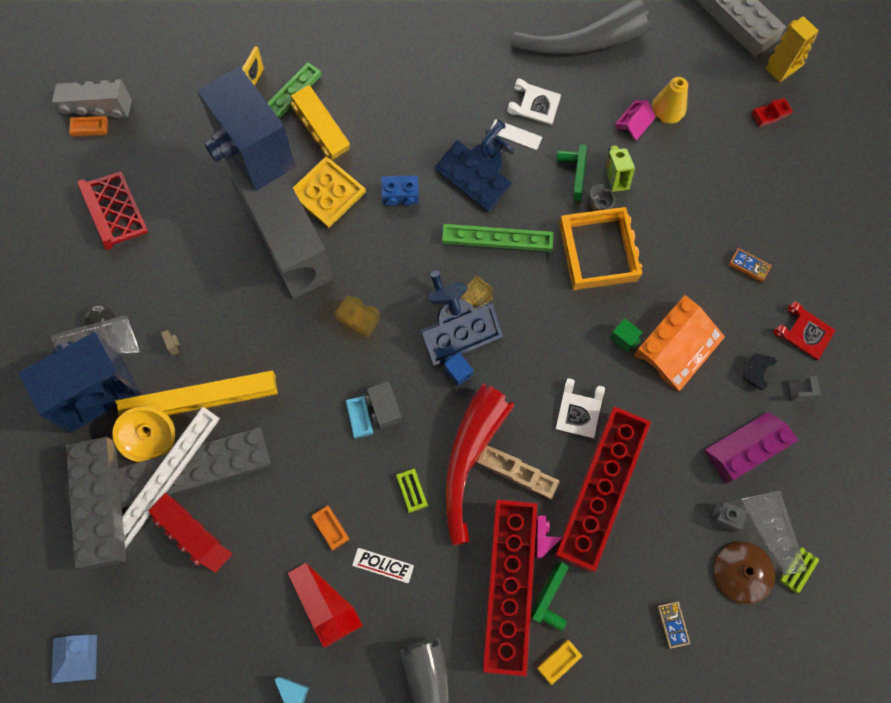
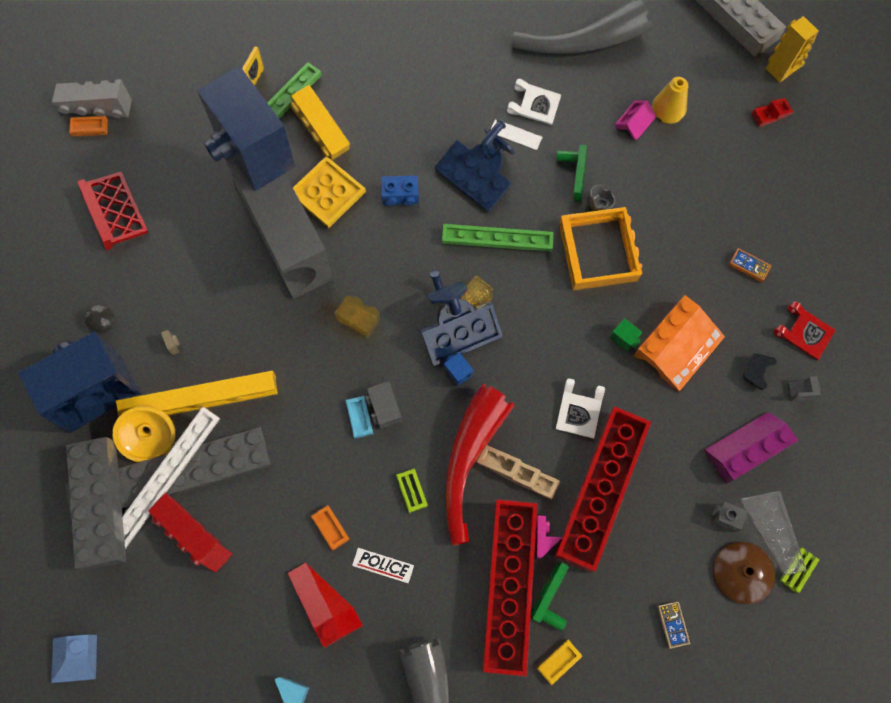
clear wing [51,315,140,353] -> none
lime torso [606,146,635,192] -> none

